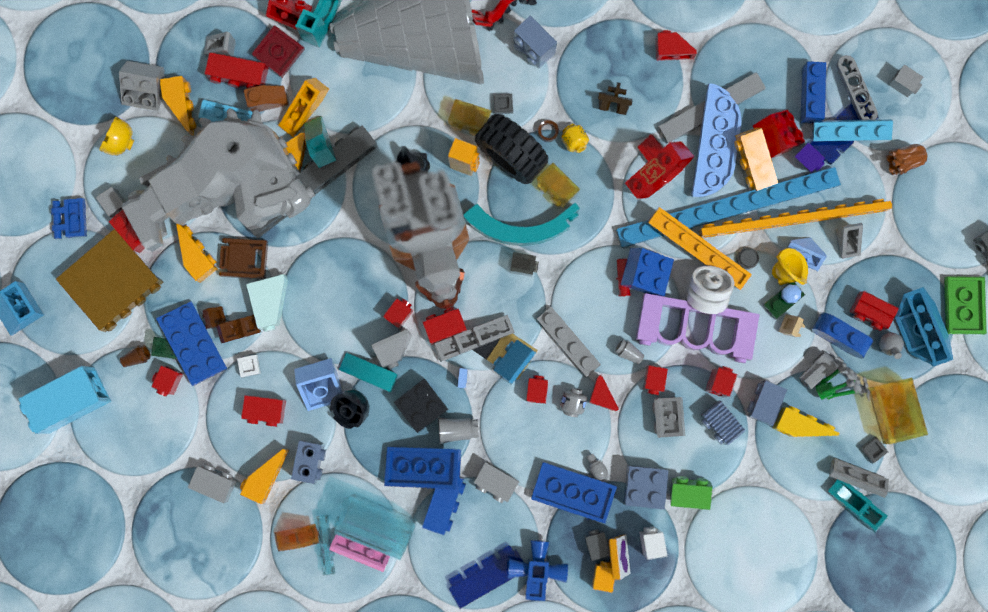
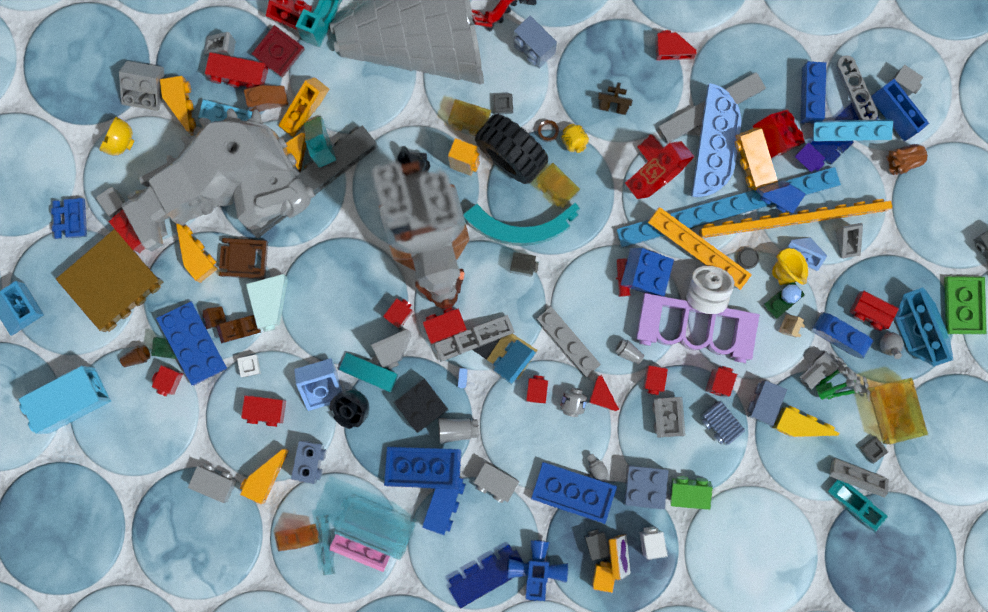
none -> blue slope [756,180,806,213]
none -> blue brick [871,79,930,142]

